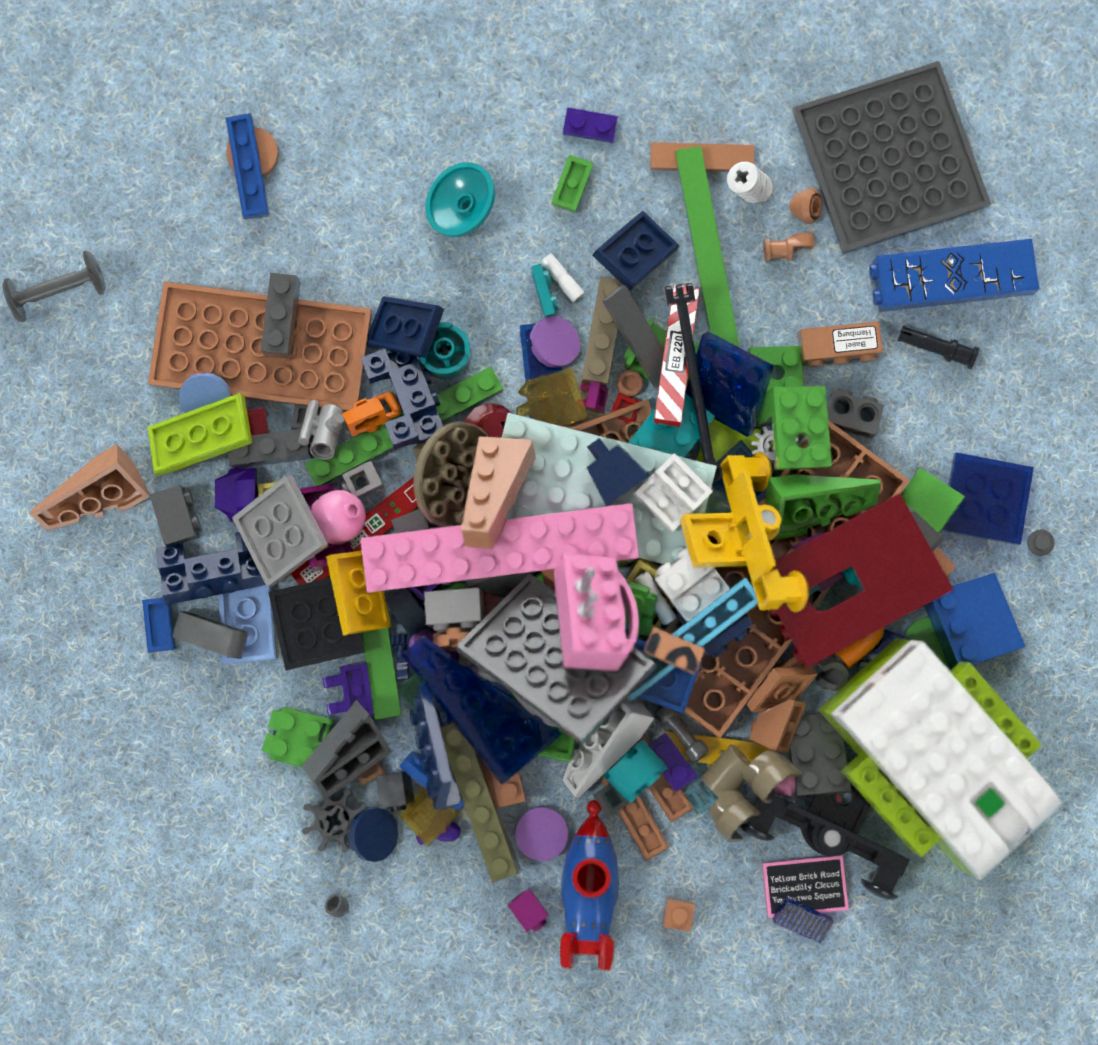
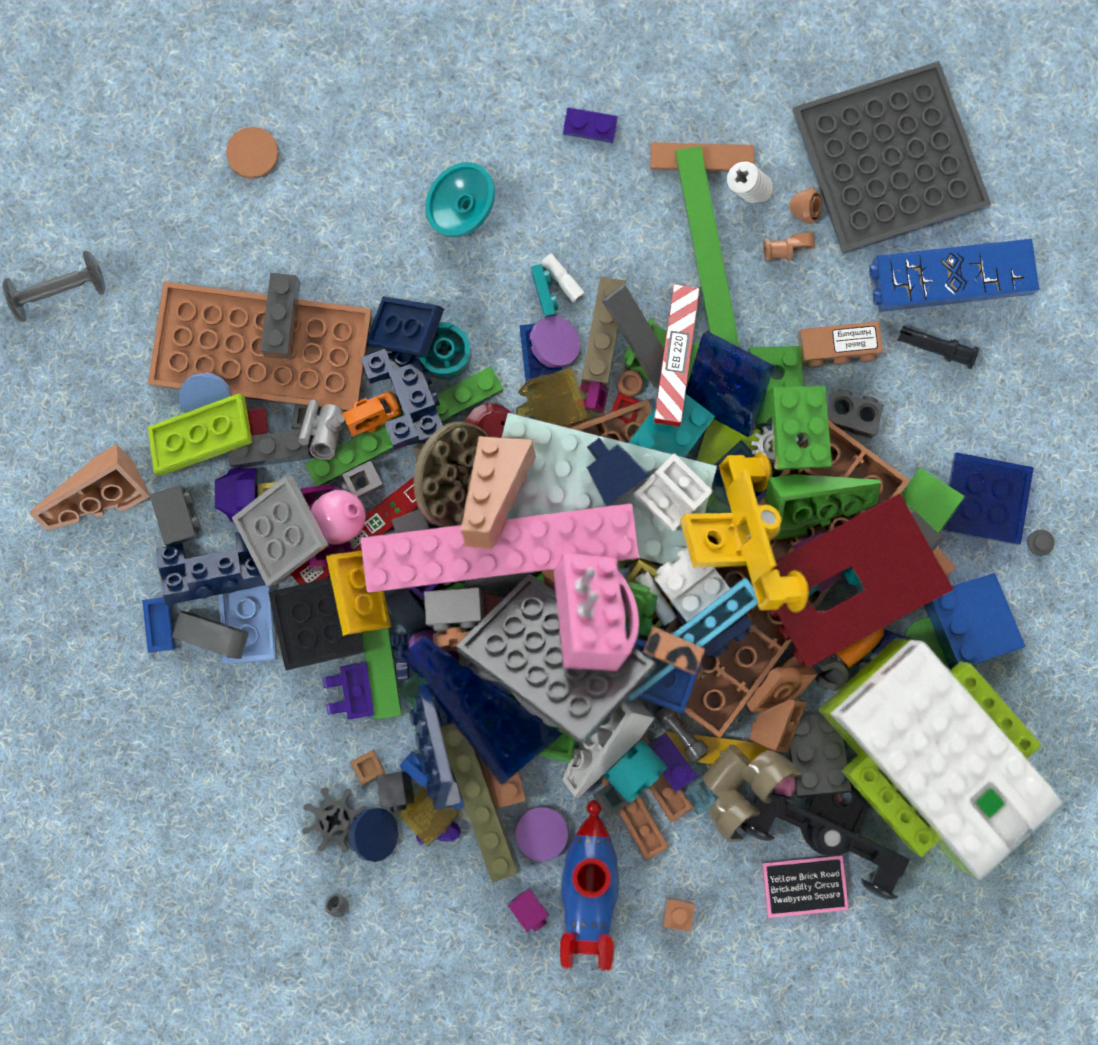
blue tile [225,113,270,220] -> none
bright green plate [261,707,335,767] -> none
dark grey wedge [302,700,392,800] -> none
bright green plate [551,155,593,213] -> none
dark blue tile [592,210,680,291] -> none
black hinge [665,283,723,483] -> none
clear blue tile [772,897,834,944] -> none

